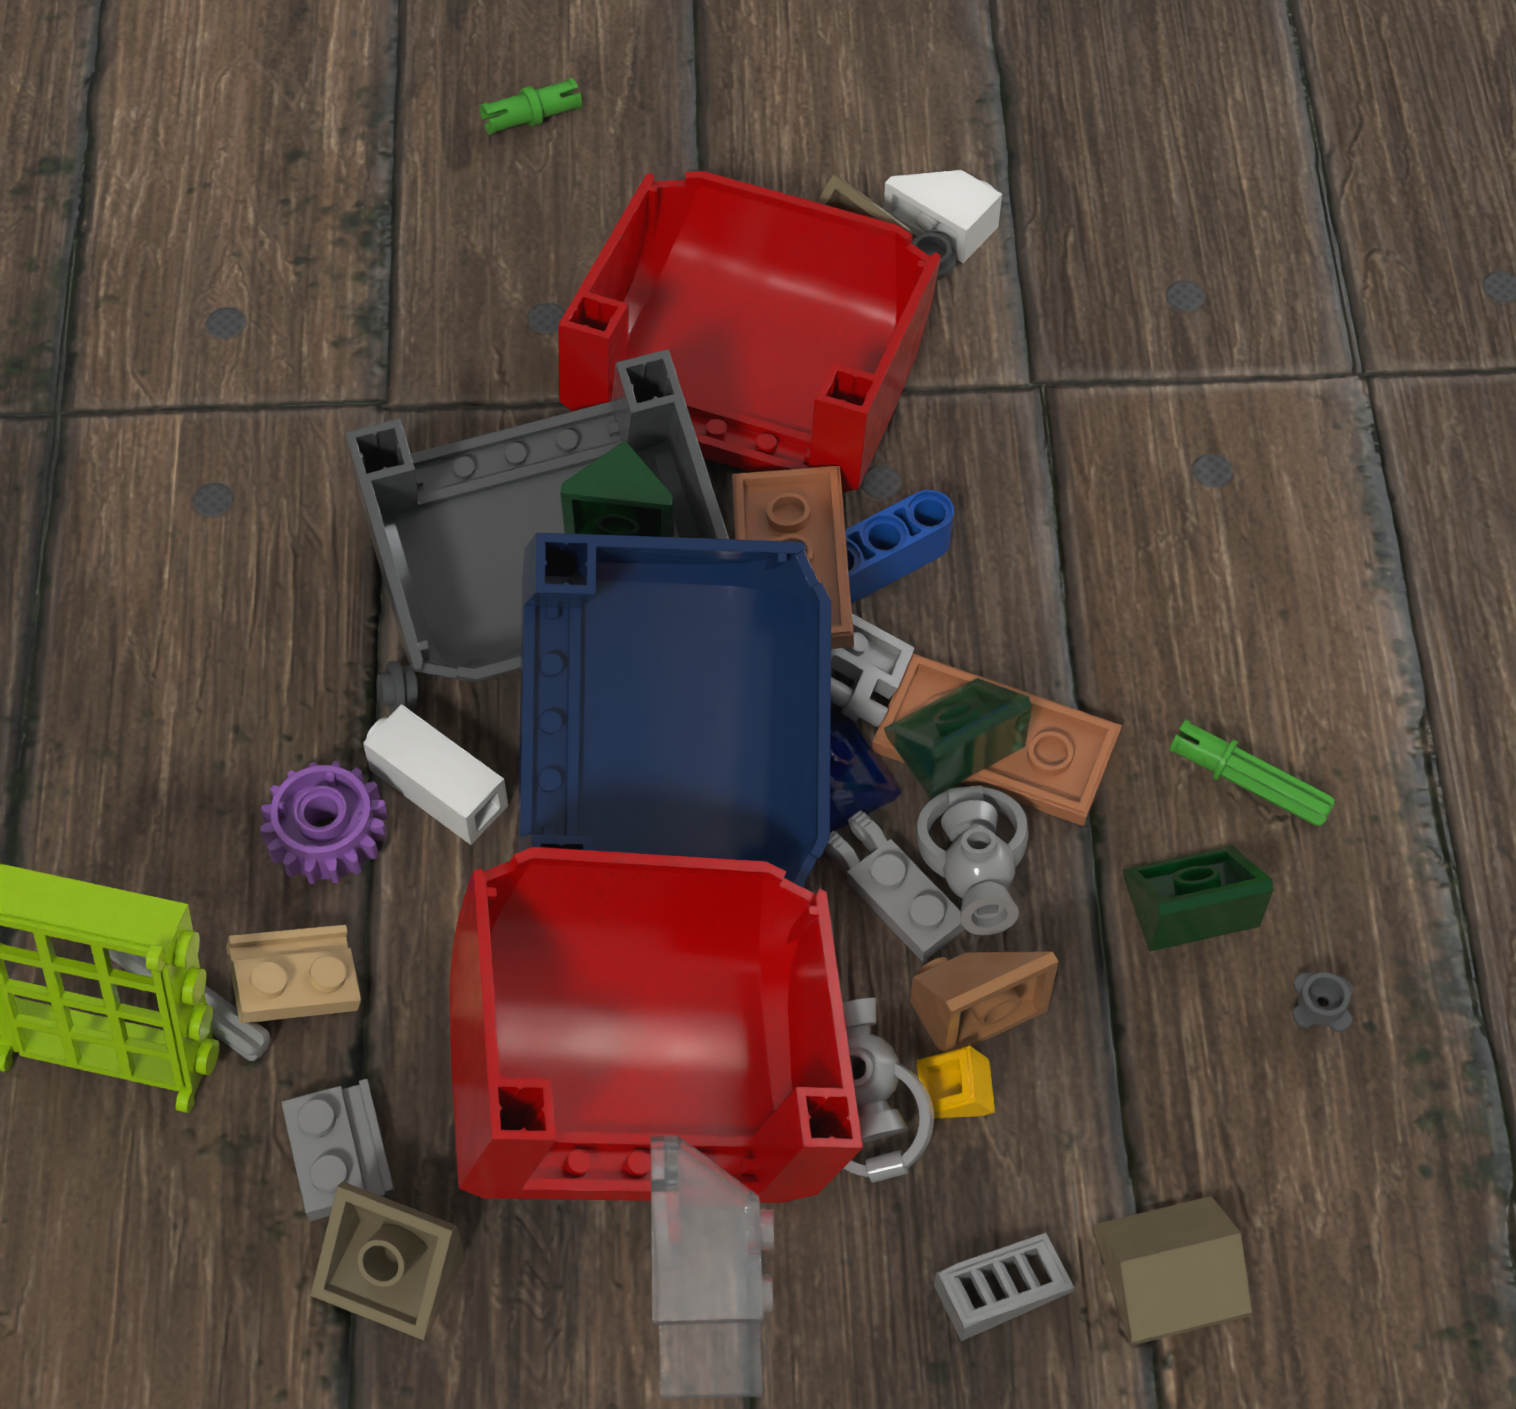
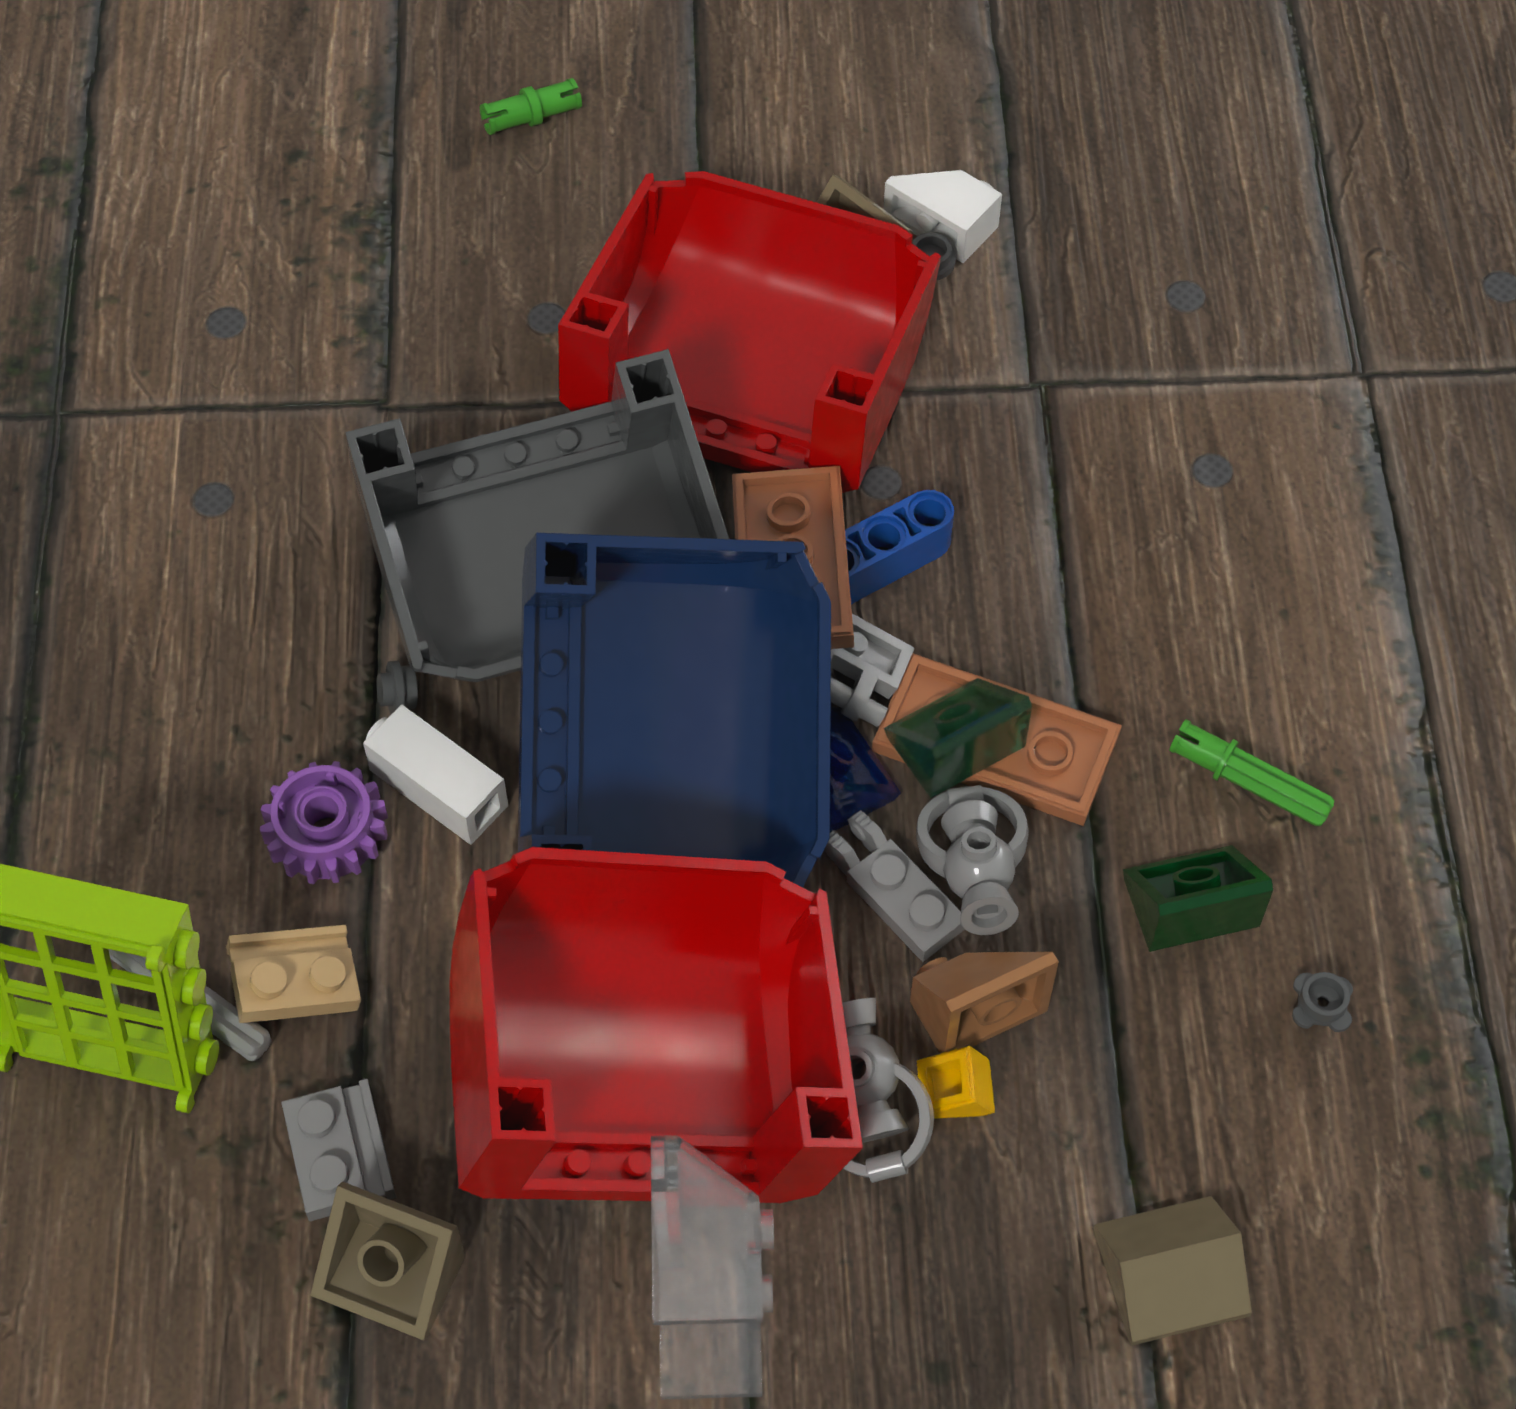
dark green slope [560,441,674,537] -> none
light grey slope [934,1233,1075,1342] -> none

